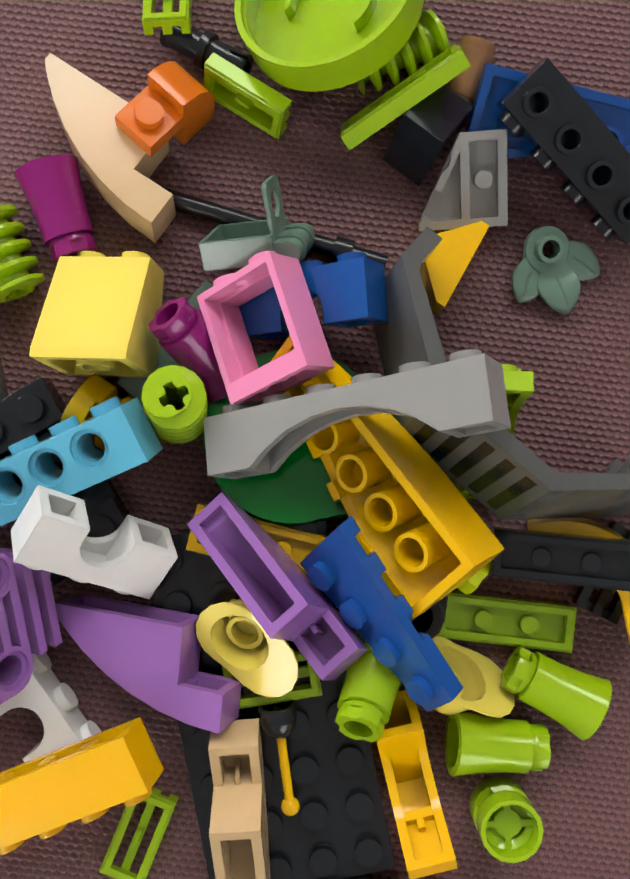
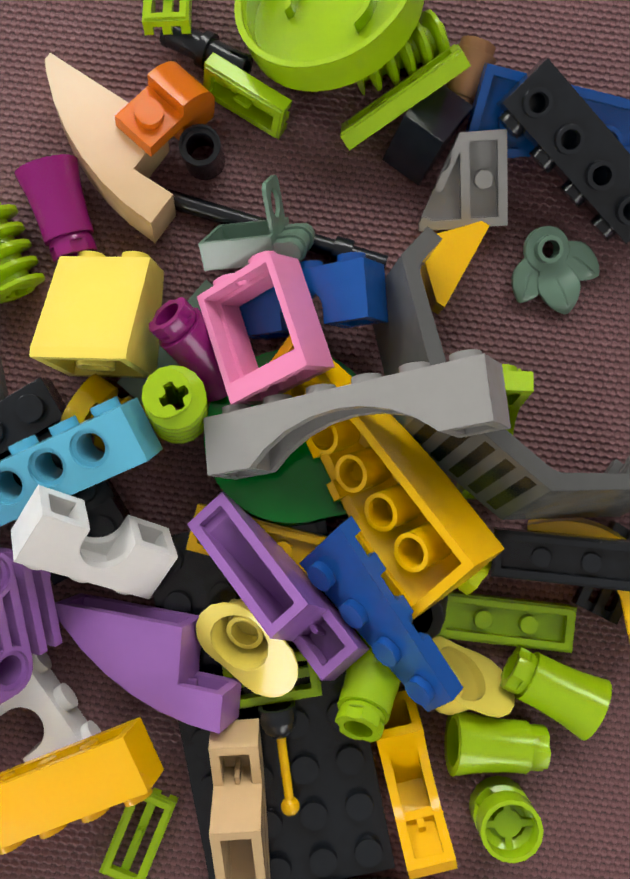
none -> black beam [178,124,225,180]

